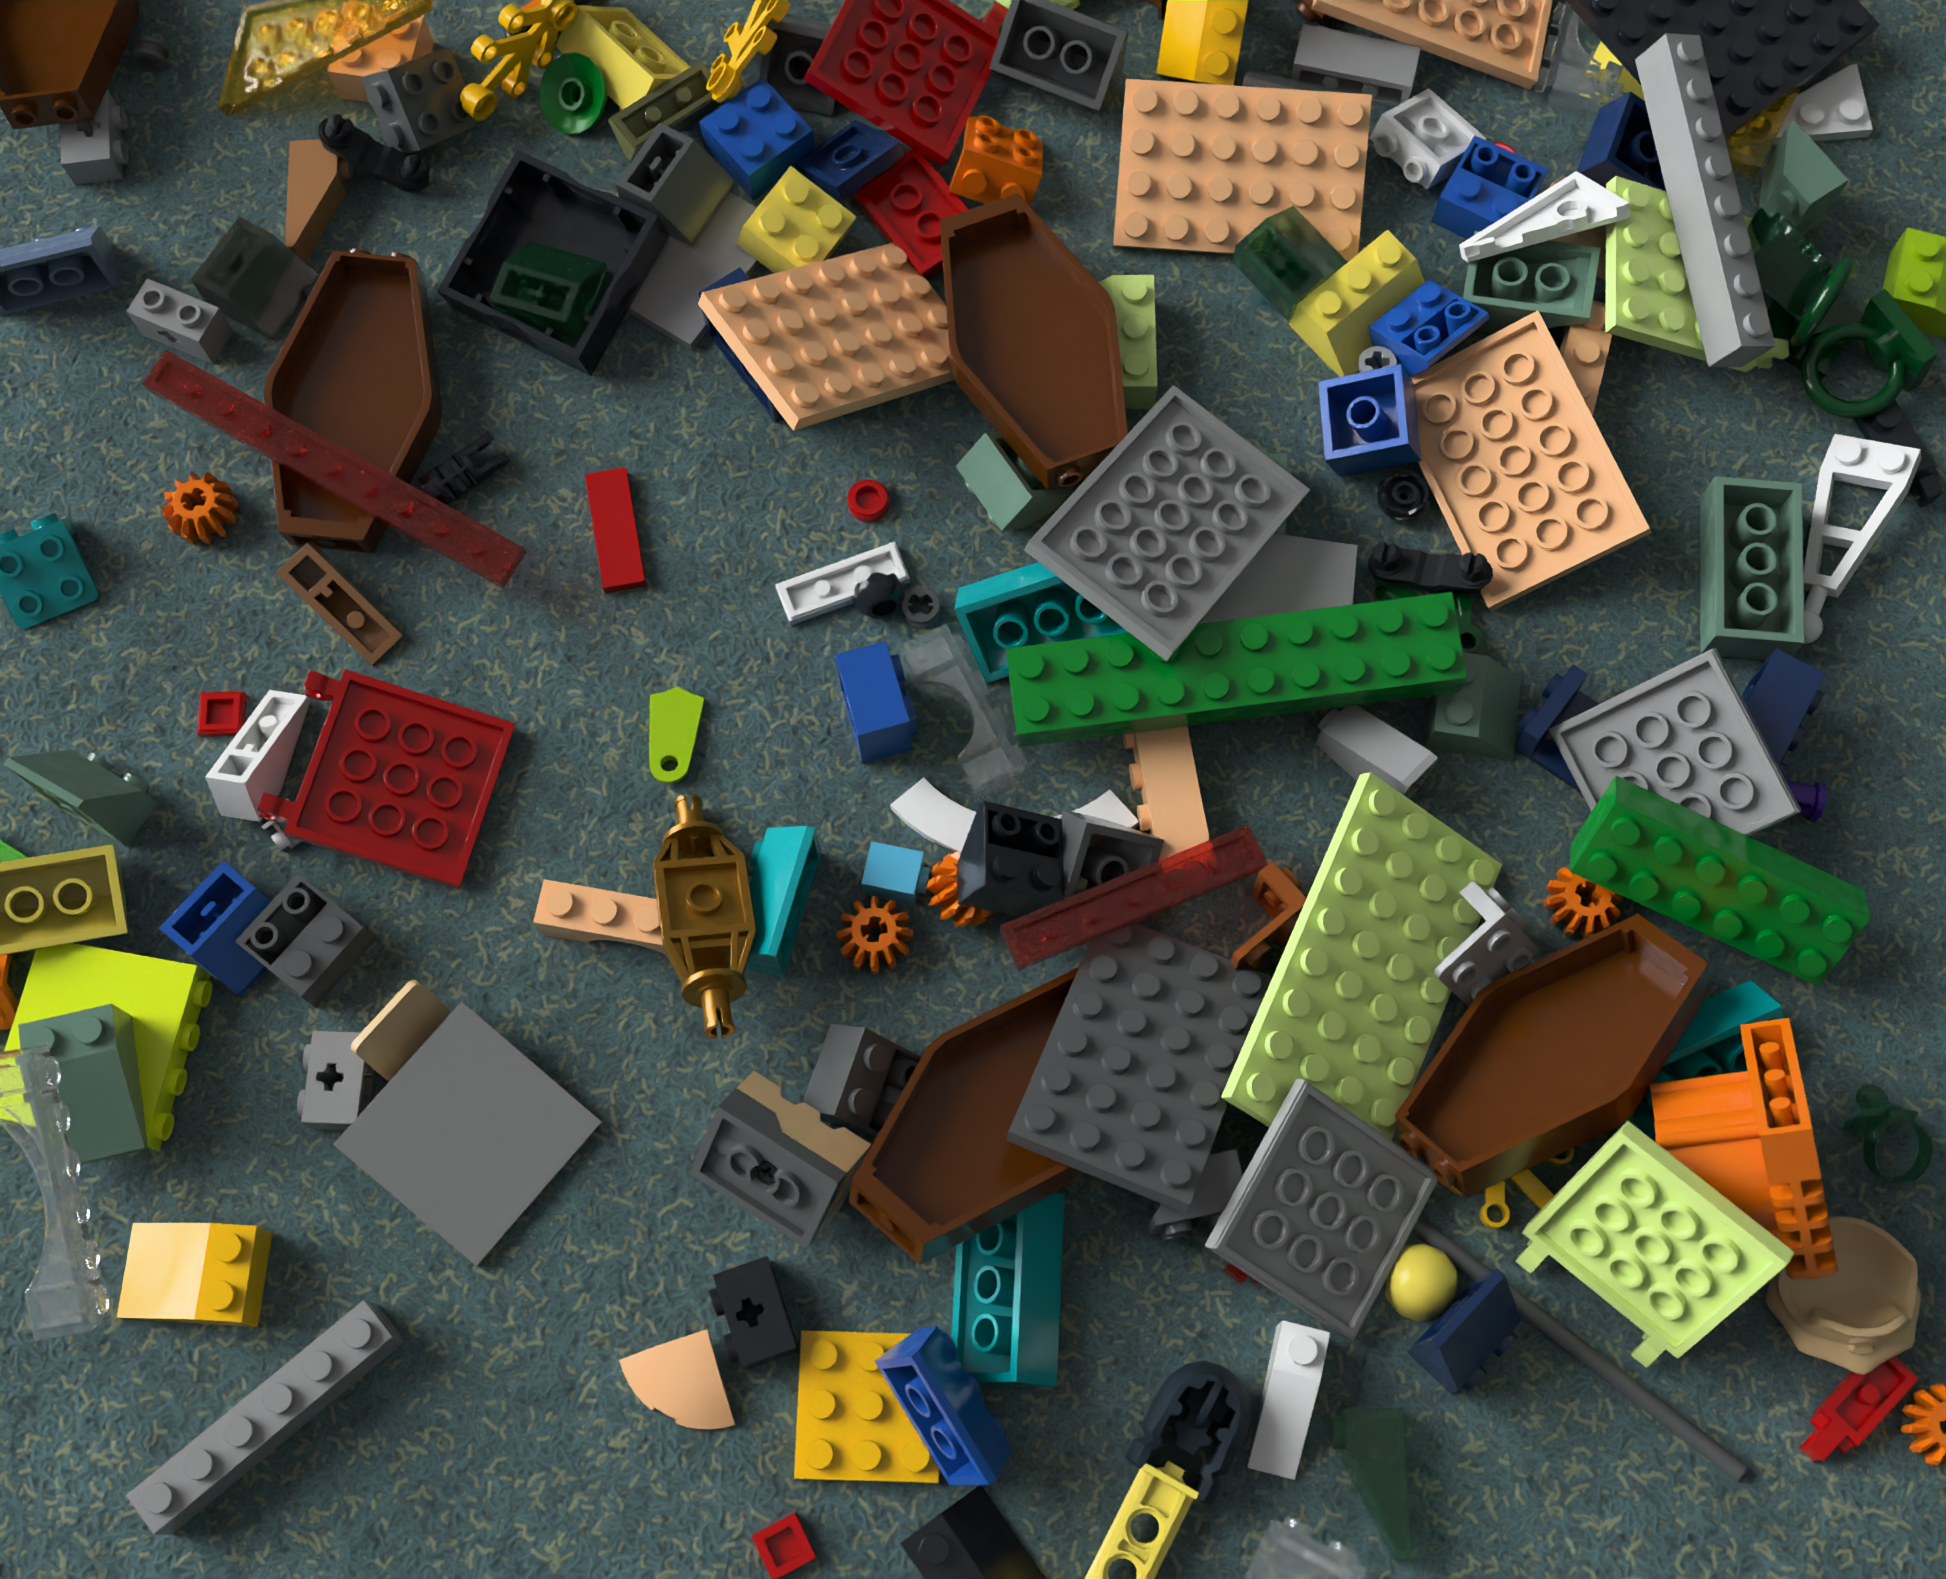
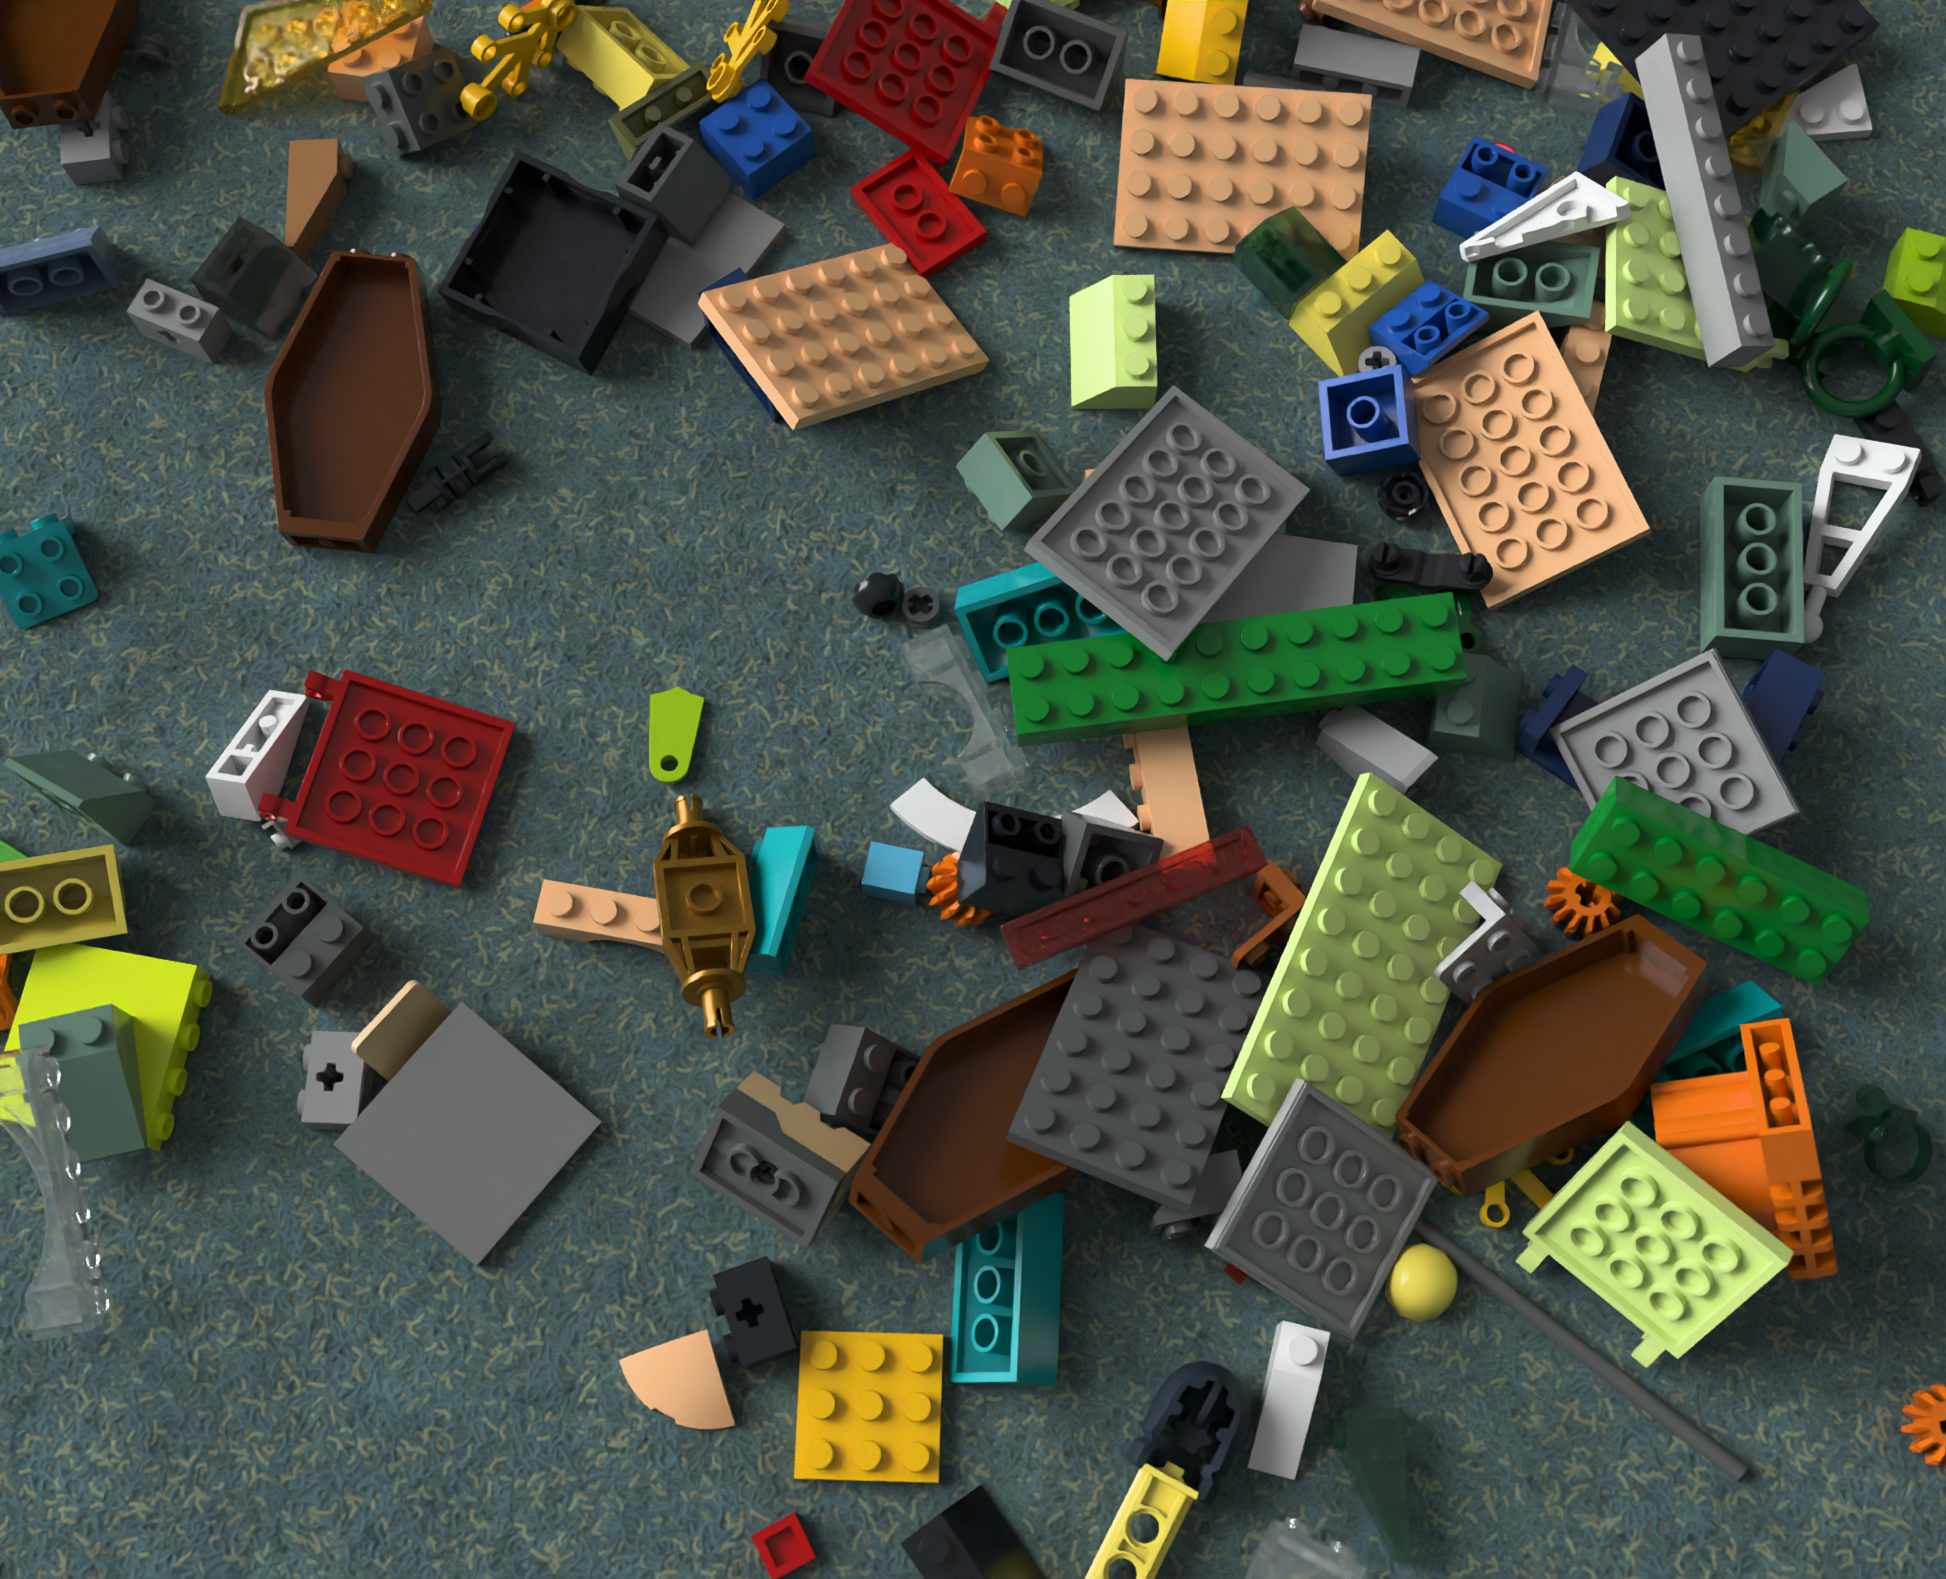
yellow slope [117,1223,272,1327] -> none
light grey brick [126,1300,405,1535] -> none
clear red plate [142,350,526,588] -> none
blue slope [159,860,271,997] -> none
orange gear [161,471,239,545] -> none
red tile [197,691,247,737] -> none
medium nougat slope [276,541,403,665] -> none
black piece [318,114,430,192] -> none
clear green slope [489,241,607,340] -> none
green dish [539,52,607,135] -> none
red tile [585,467,647,594] -> none
light yellow brick [736,166,857,273] -> none
white tile [775,542,910,626] -> none
dark blue plate [794,119,905,201] -> none
blue brick [835,641,918,763] -> none
orange gear [836,896,914,974] -> none
red tile [847,479,890,523] -> none
blue slope [874,1326,1013,1485] -> none
reddish brown container [940,193,1128,490] -> none
white plate [1369,88,1487,189] -> none
dark blue slope [1407,1269,1522,1393] -> none
tan piece [1766,1216,1921,1375] -> none
dark purple bush [1783,775,1827,822] -> none
red hinge [1799,1356,1919,1462] -> none

